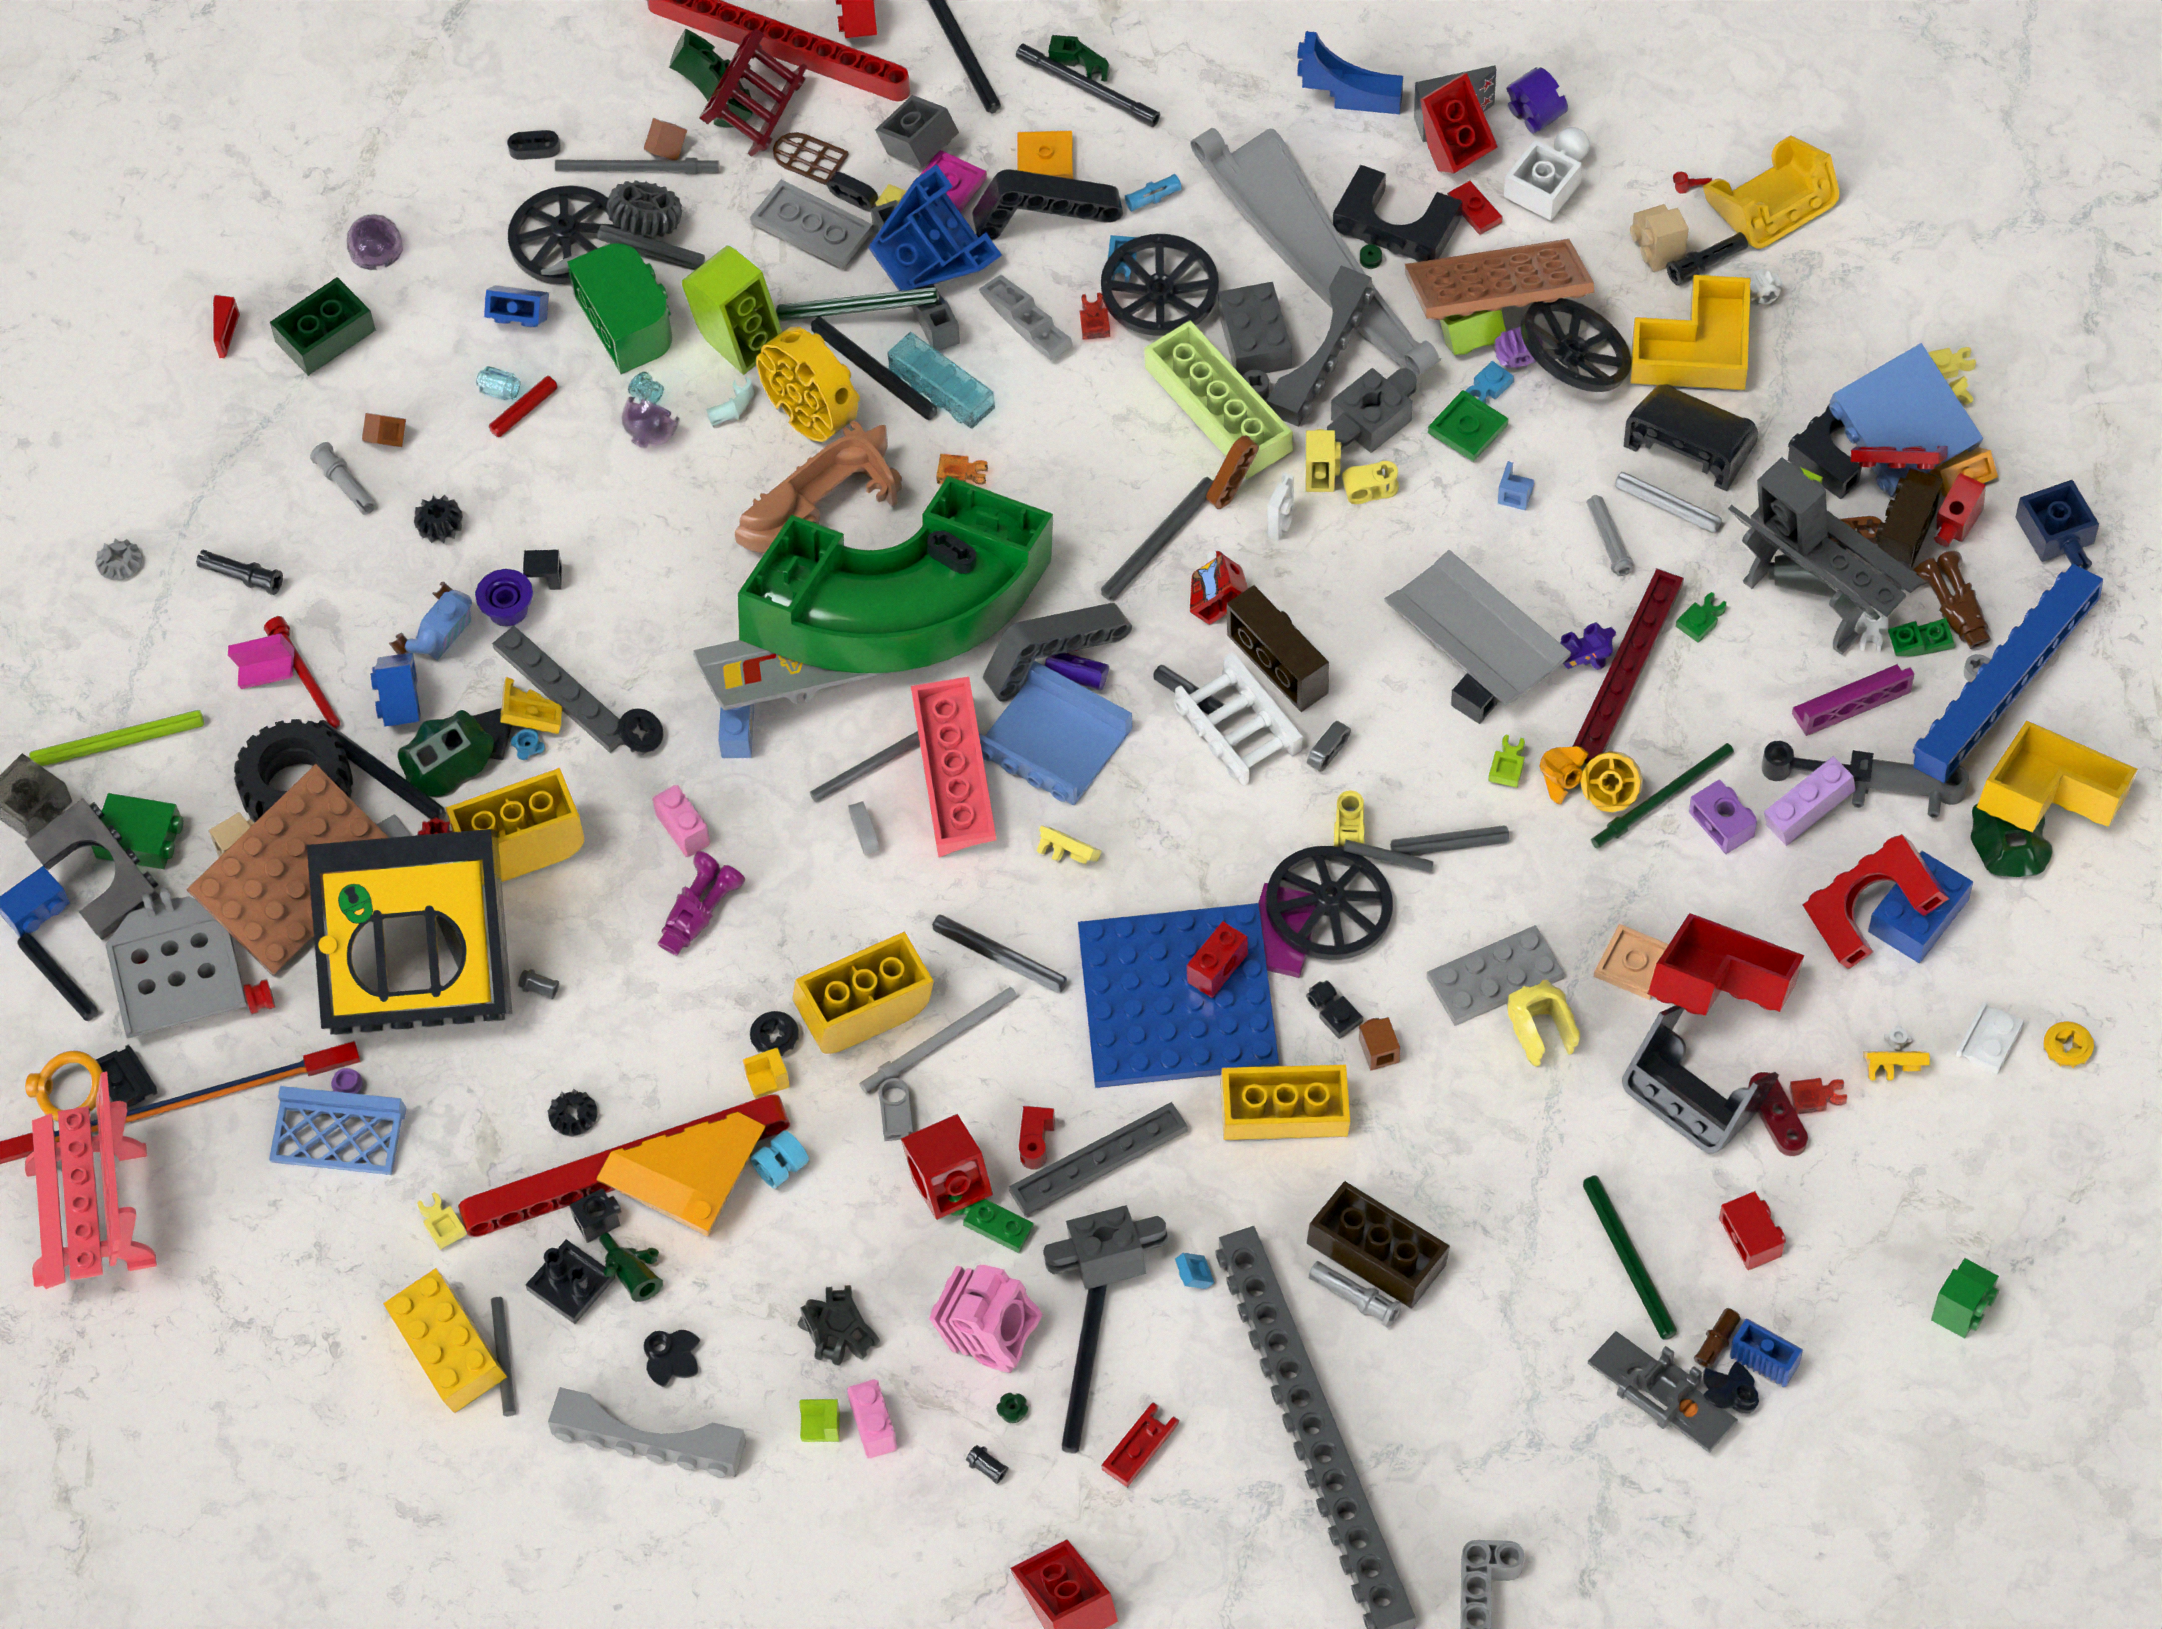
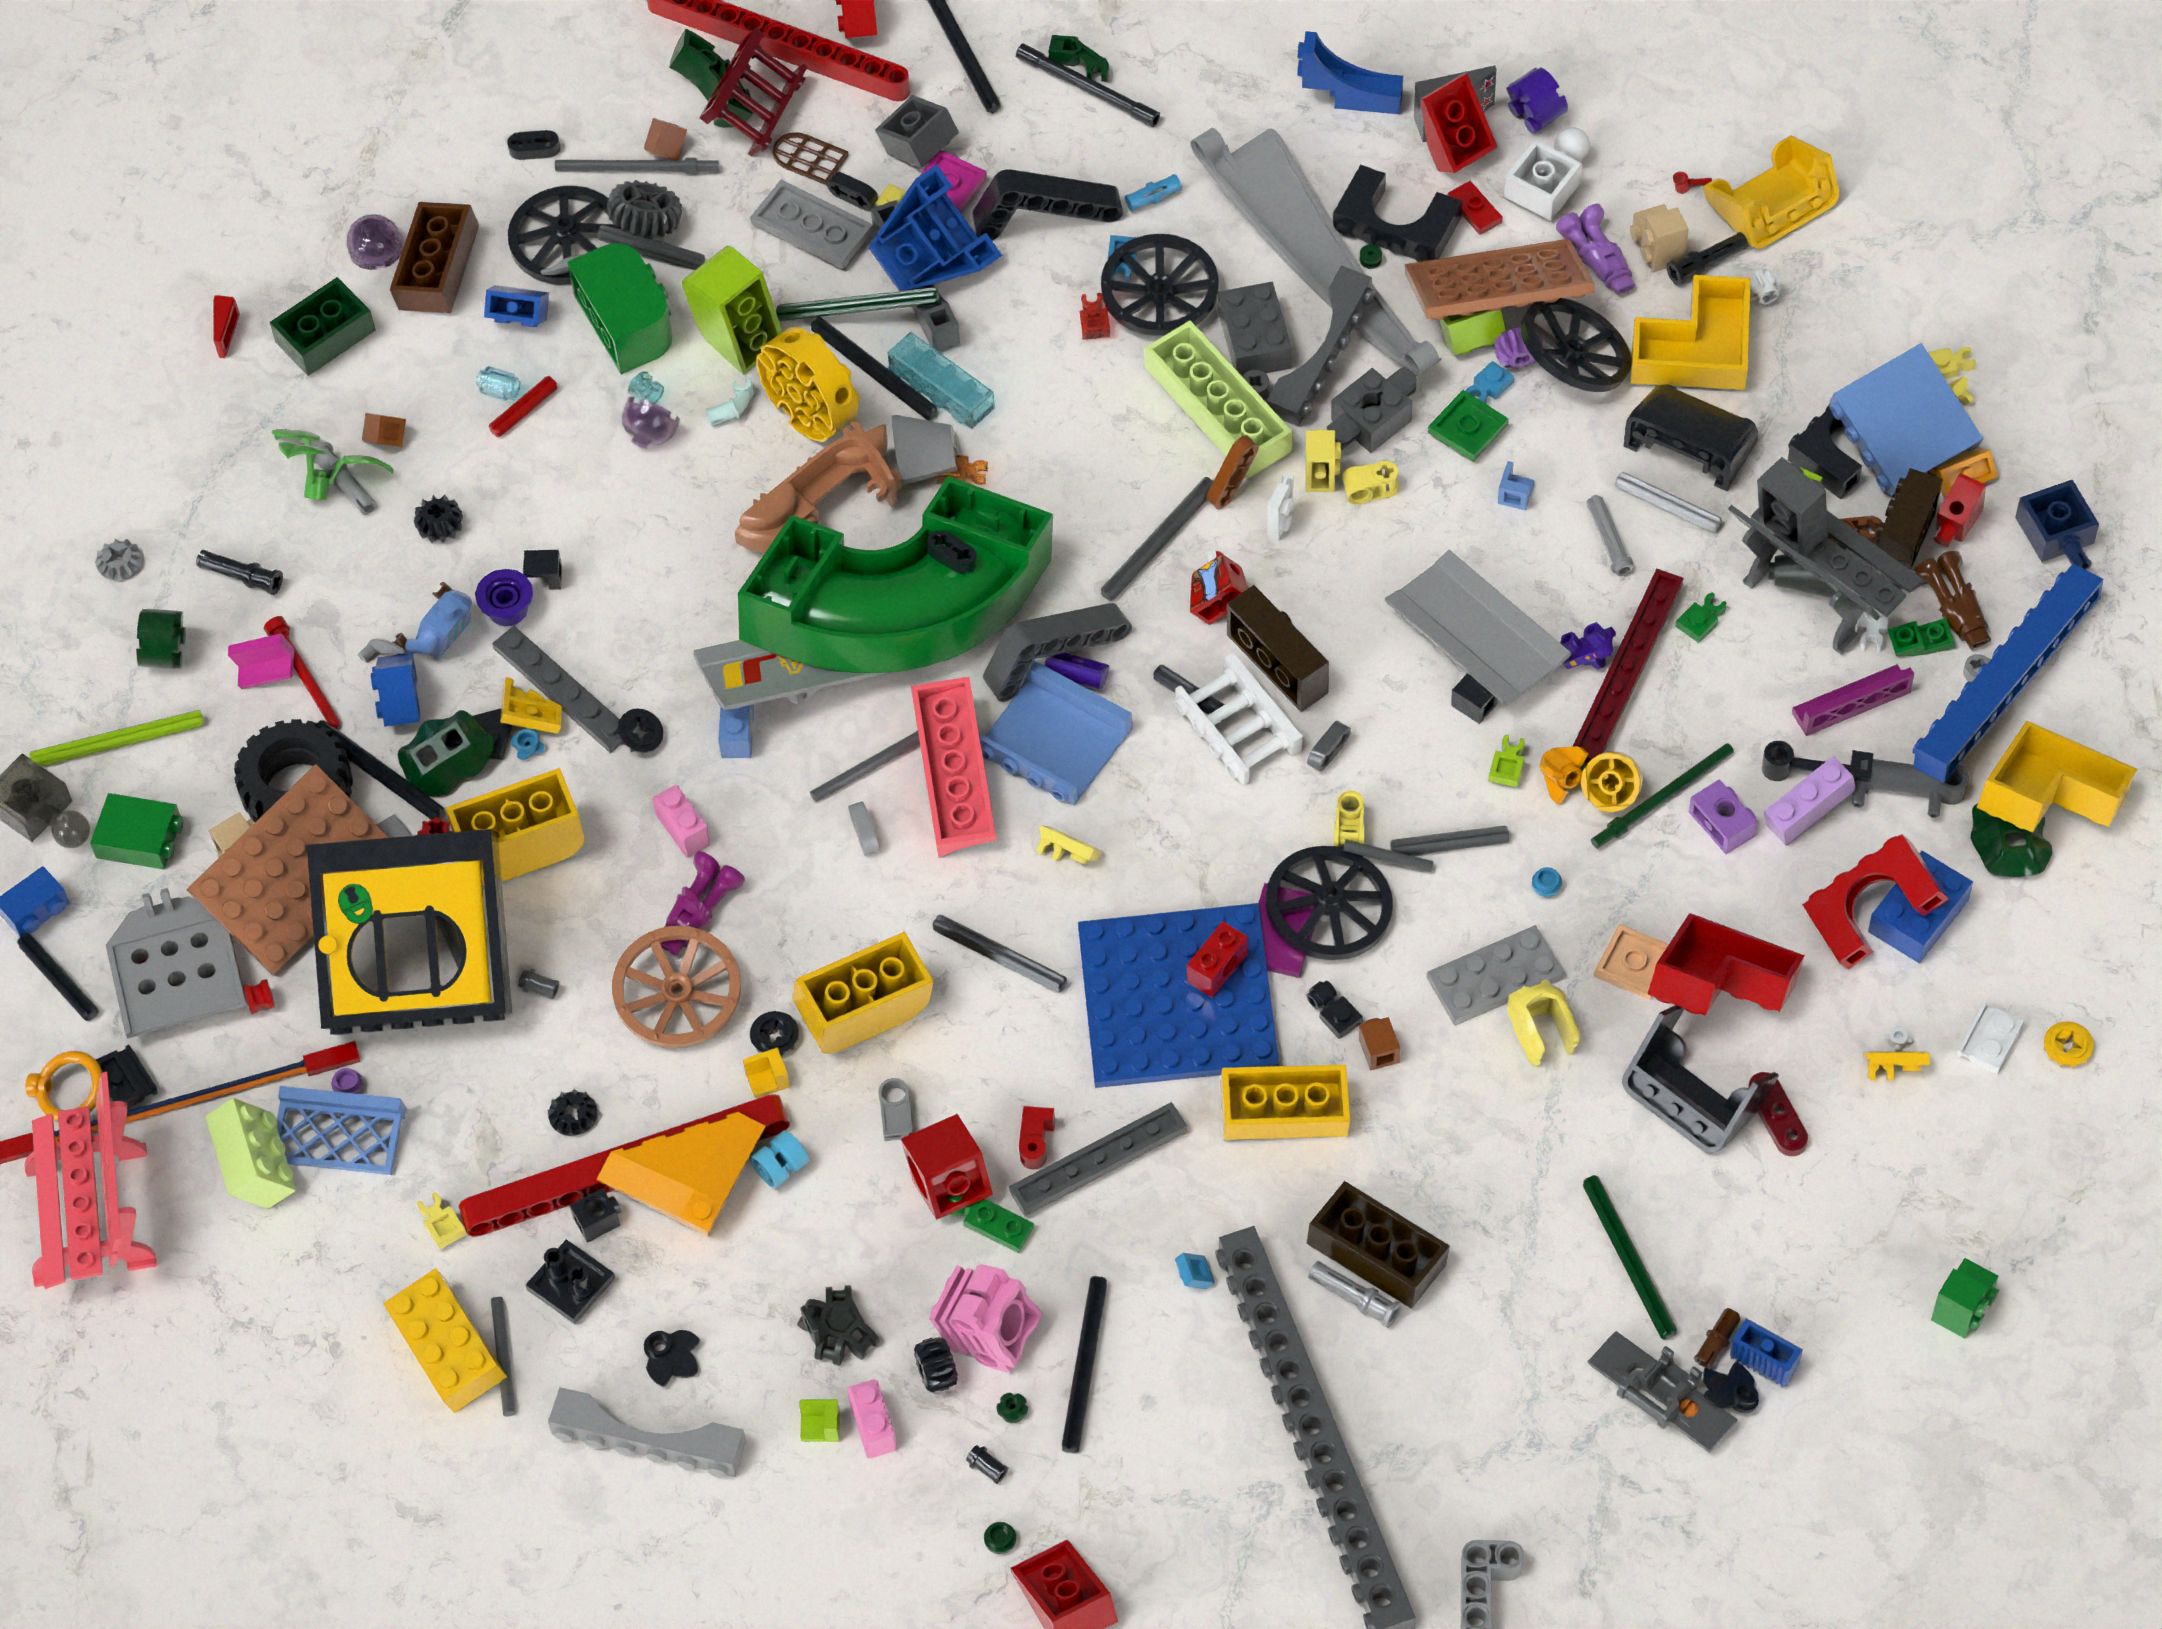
black arch [25,798,160,940] -> none
dark green piece [599,1233,663,1302] -> none
light grey bar [859,987,1017,1093] -> none
light grey slope [979,275,1073,360] -> none
light orange plate [1017,131,1073,179] -> none
dark grey brick [1043,1205,1168,1290] -> none
red hinge [1101,1402,1180,1488] -> none
red brick [1719,1191,1786,1271] -> none
clear red plate [1789,1078,1848,1114] -> none
red wing [1851,446,1948,469] -> none
none -> dark green brick [136,609,186,669]
none -> yellowish green brick [205,1098,296,1209]
none -> bright green plant [272,429,394,500]
none -> light grey bar [358,639,406,662]
none -> reddish brown brick [389,202,479,313]
none -> nougat wheel [612,926,741,1048]
none -> light grey slope [892,415,958,485]
none -> black gear [914,1337,958,1393]
none -> dark green plate [984,1522,1016,1554]
none -> dark azure plate [1532,867,1562,897]
none -> medium lavender piece [1556,203,1635,295]

